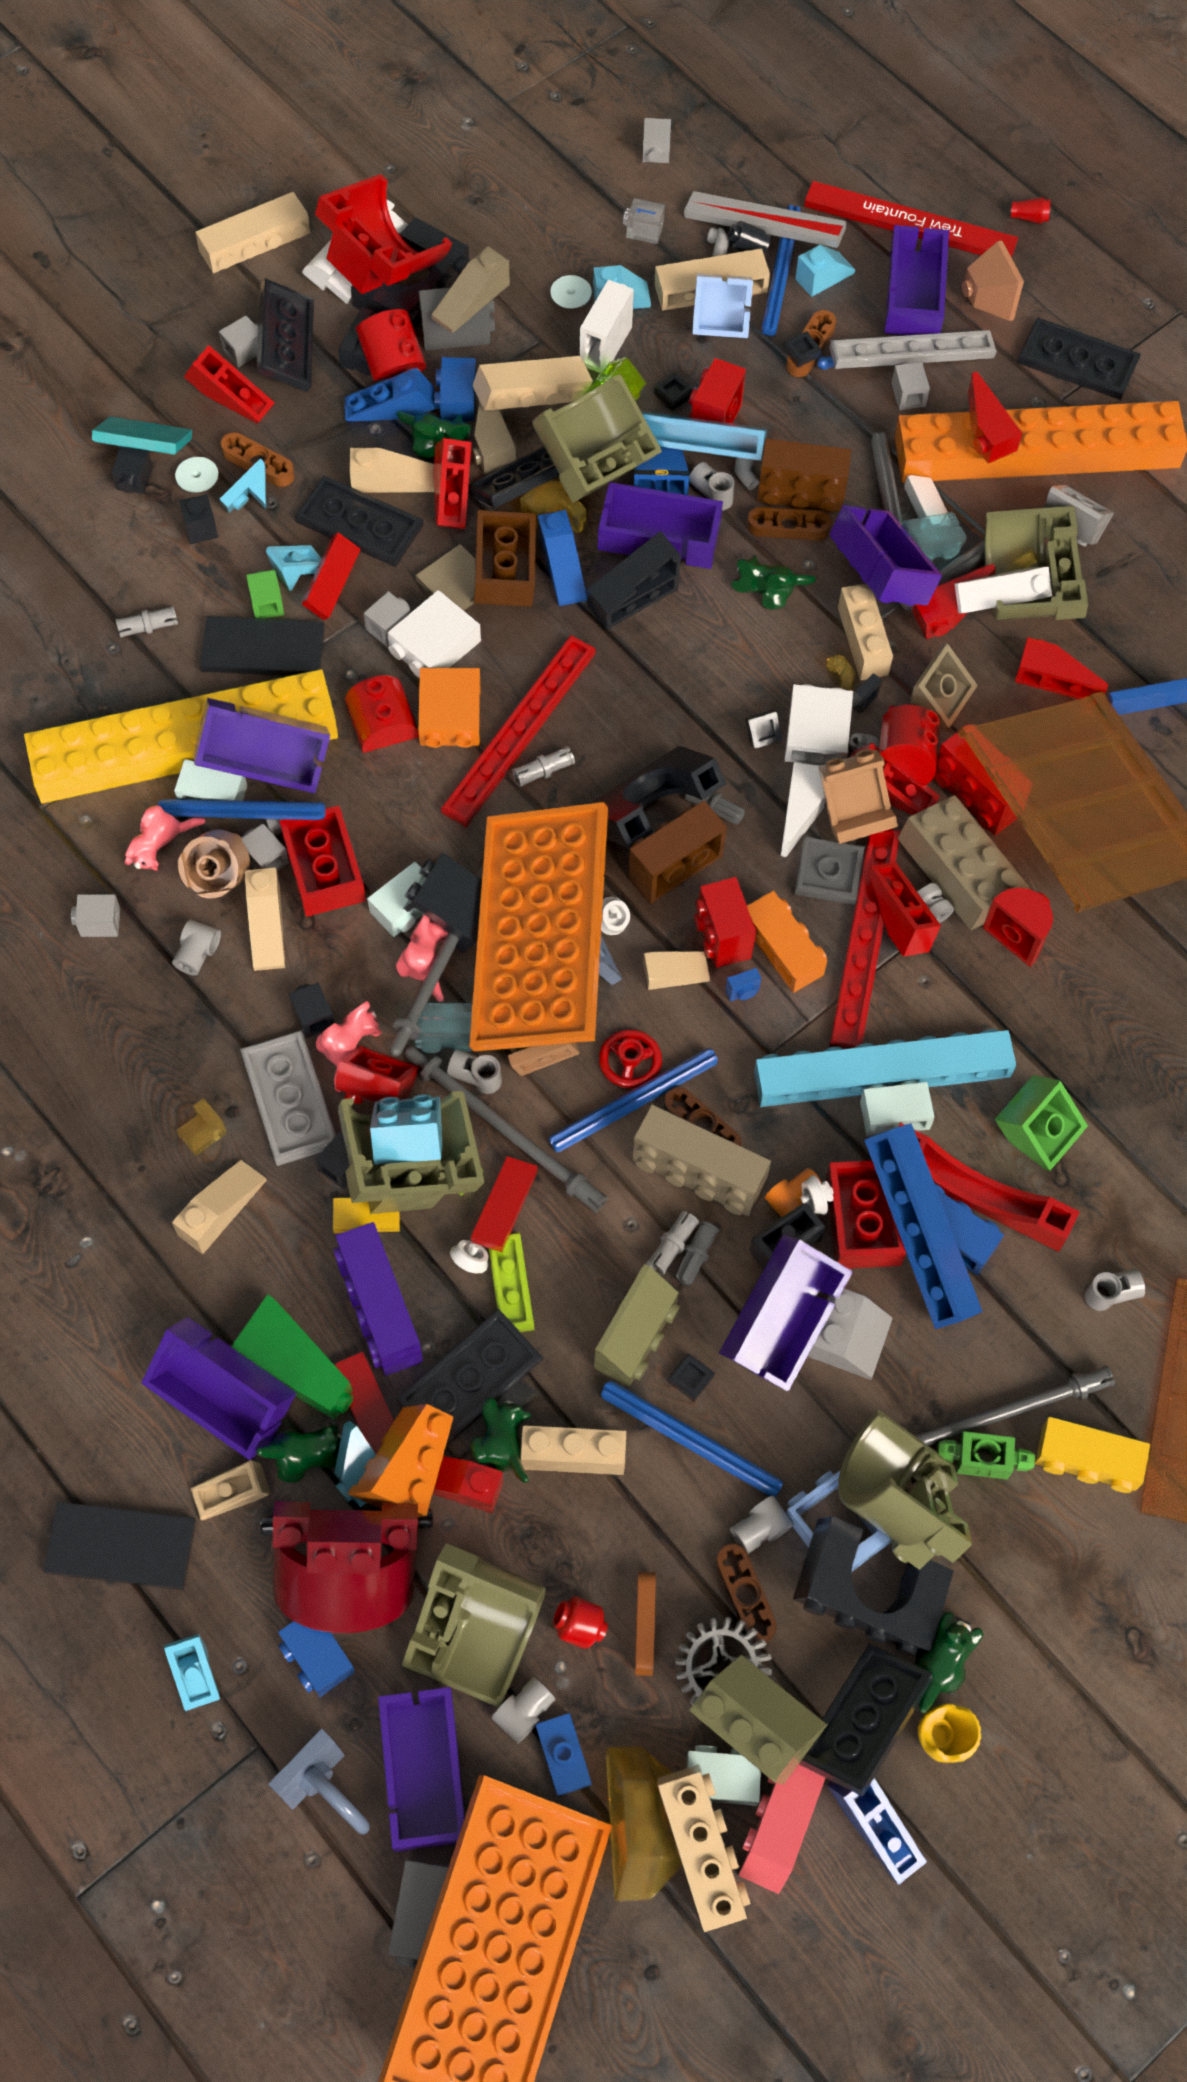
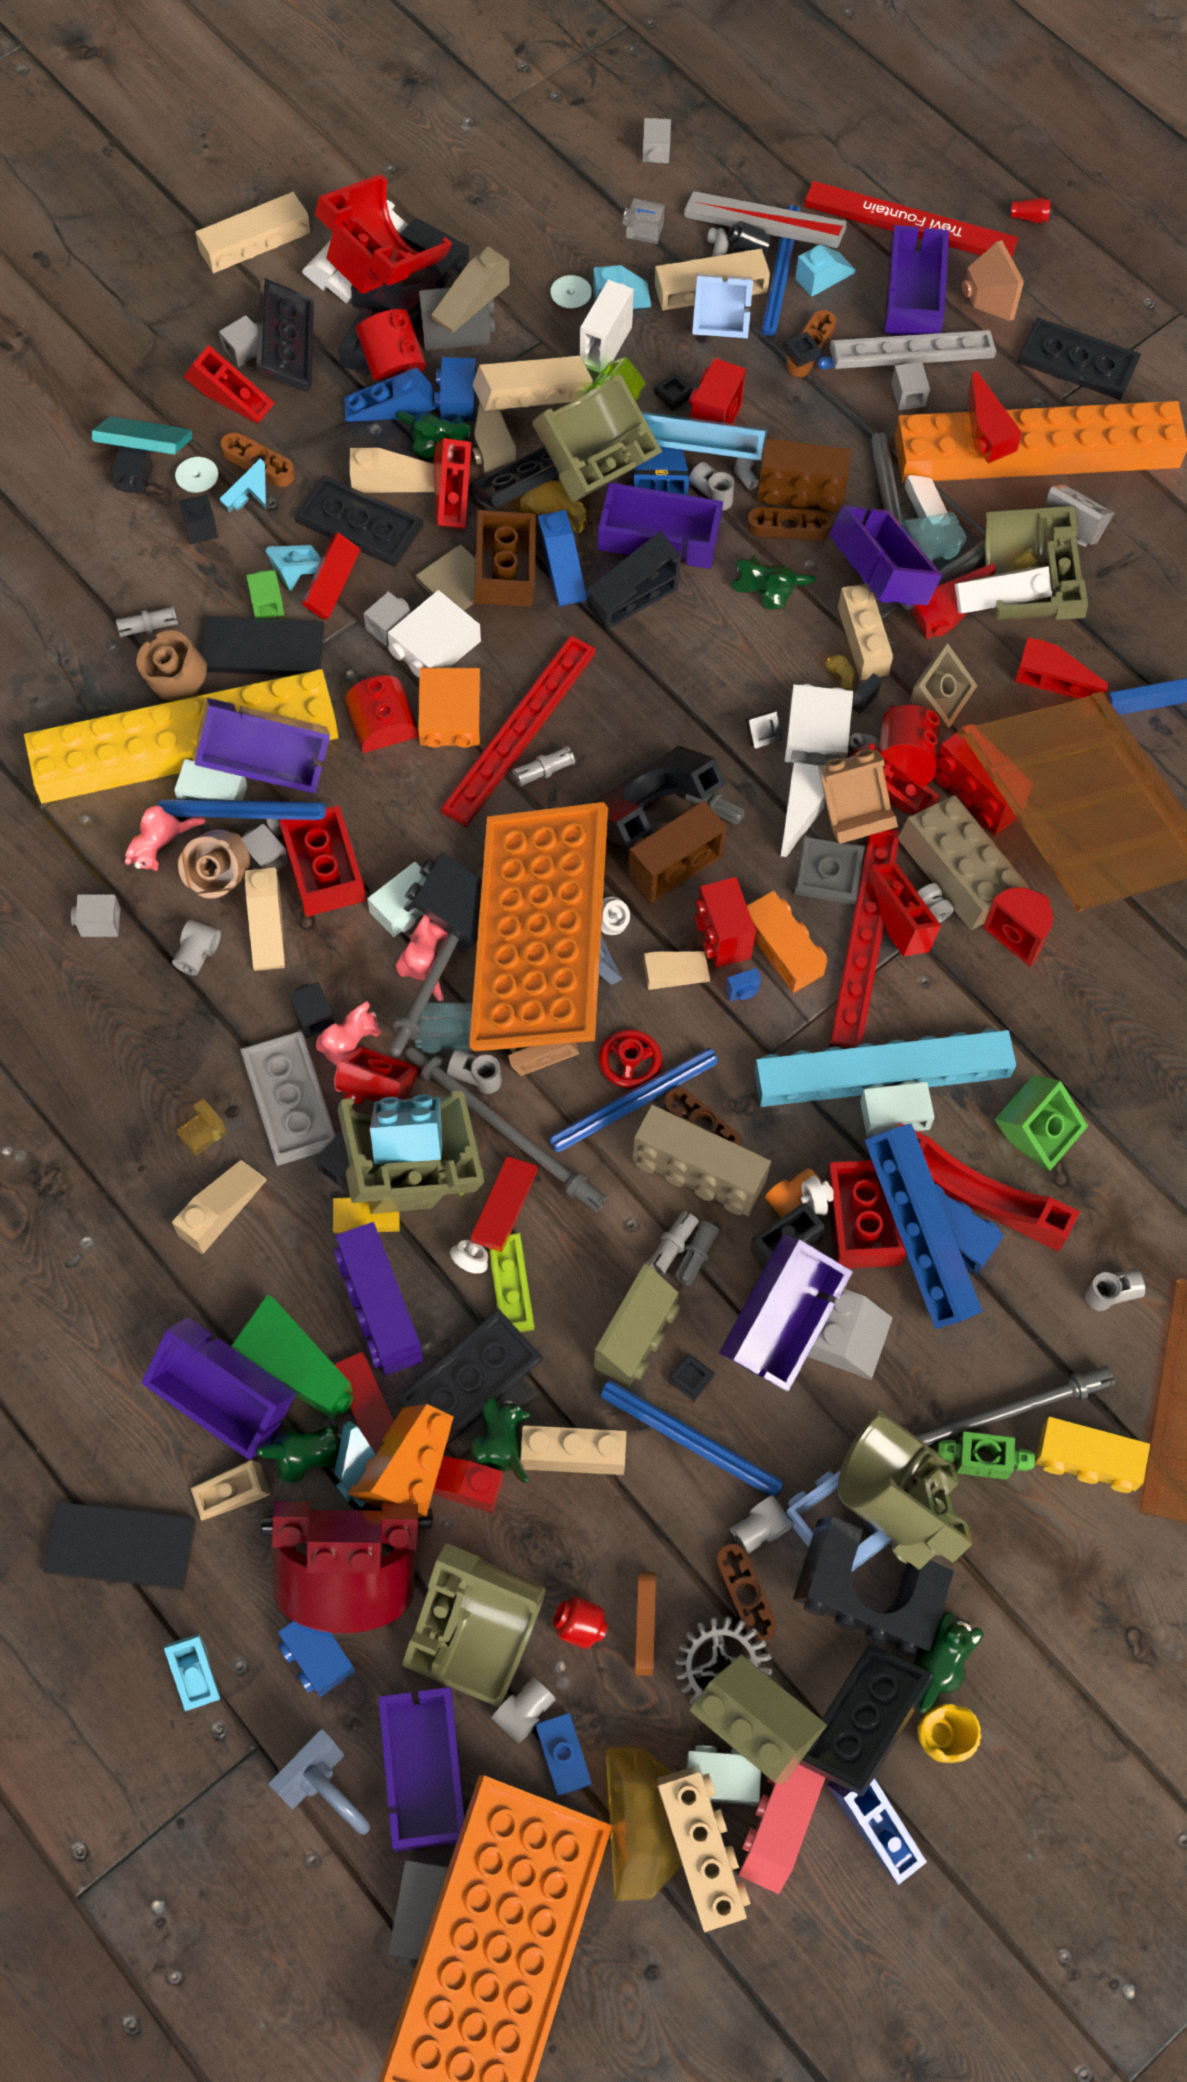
none -> medium nougat brick [136,630,207,701]

